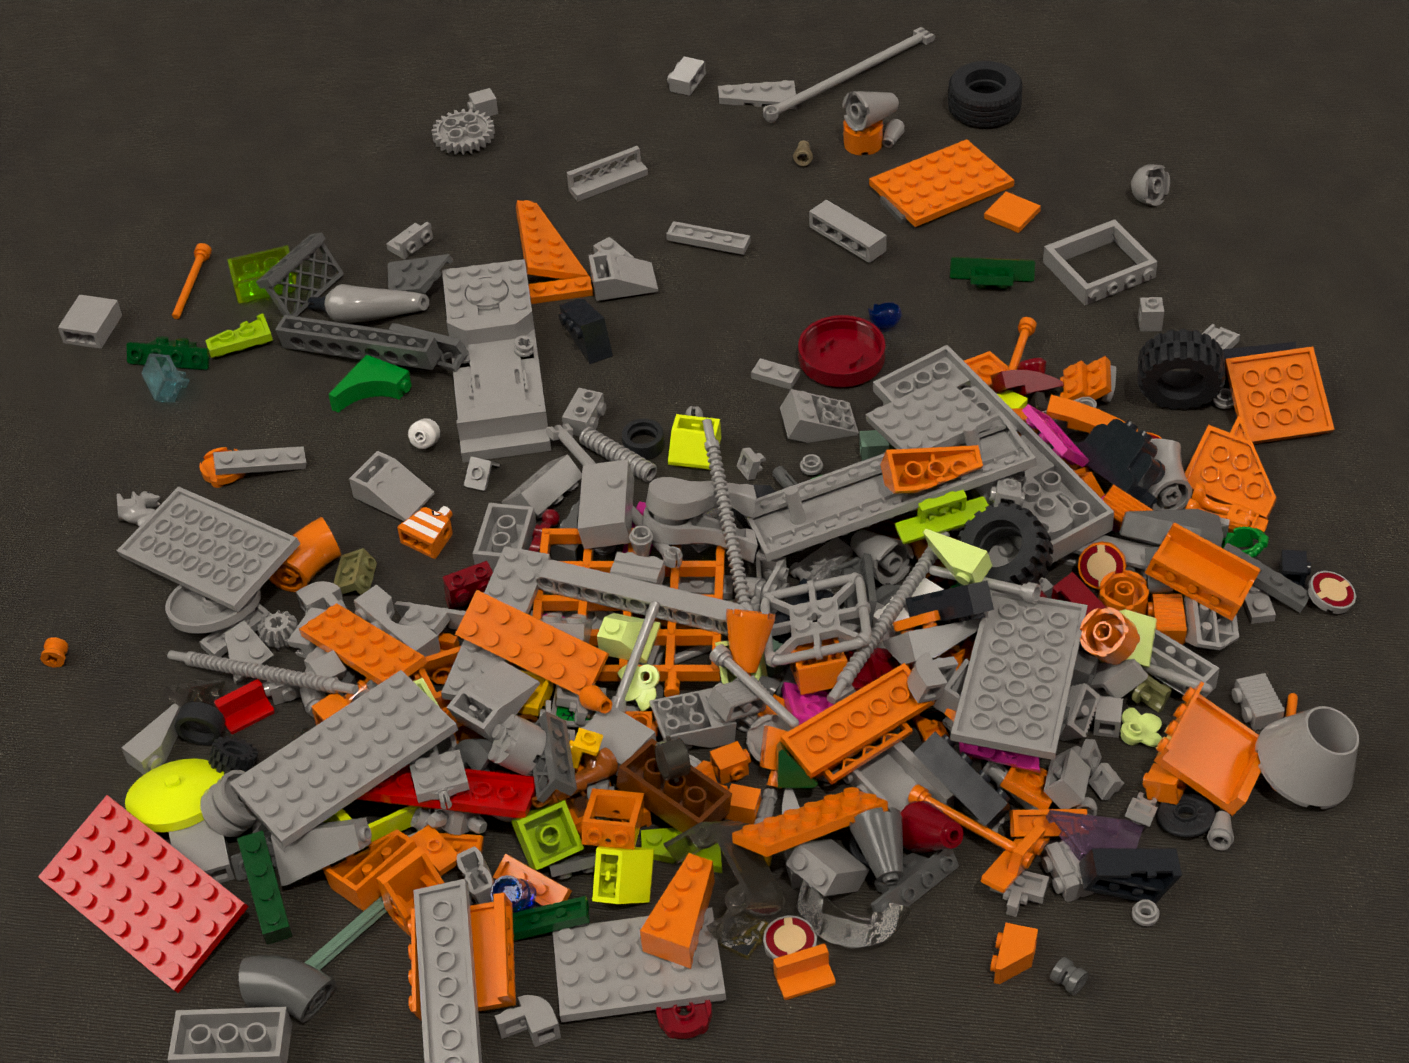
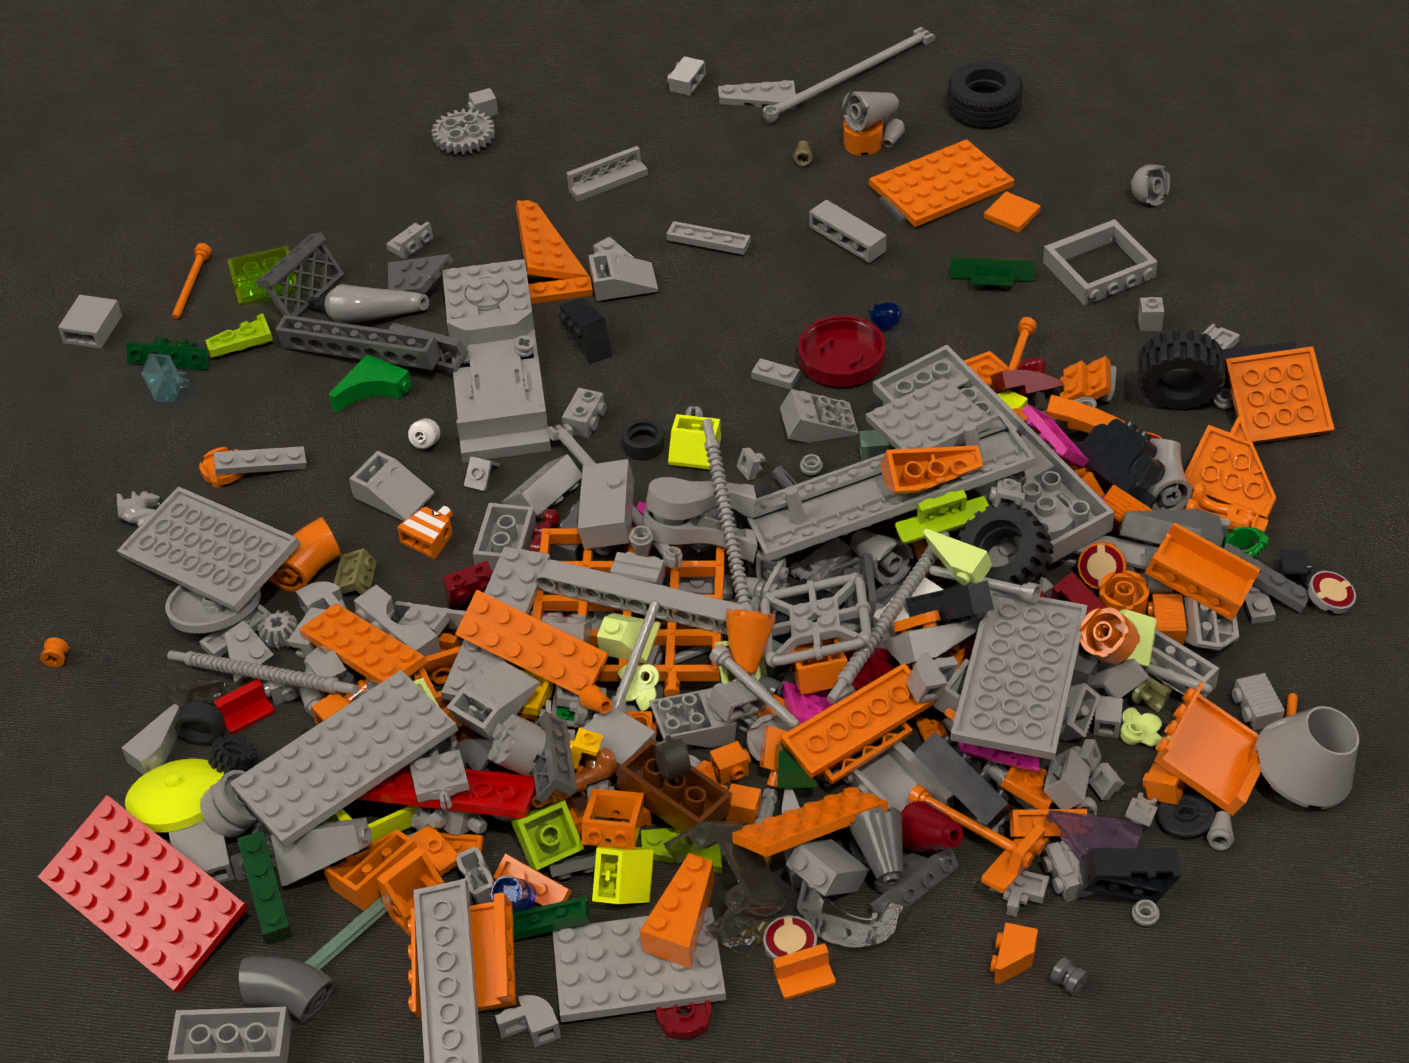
light grey piece [579,427,657,482] -> none

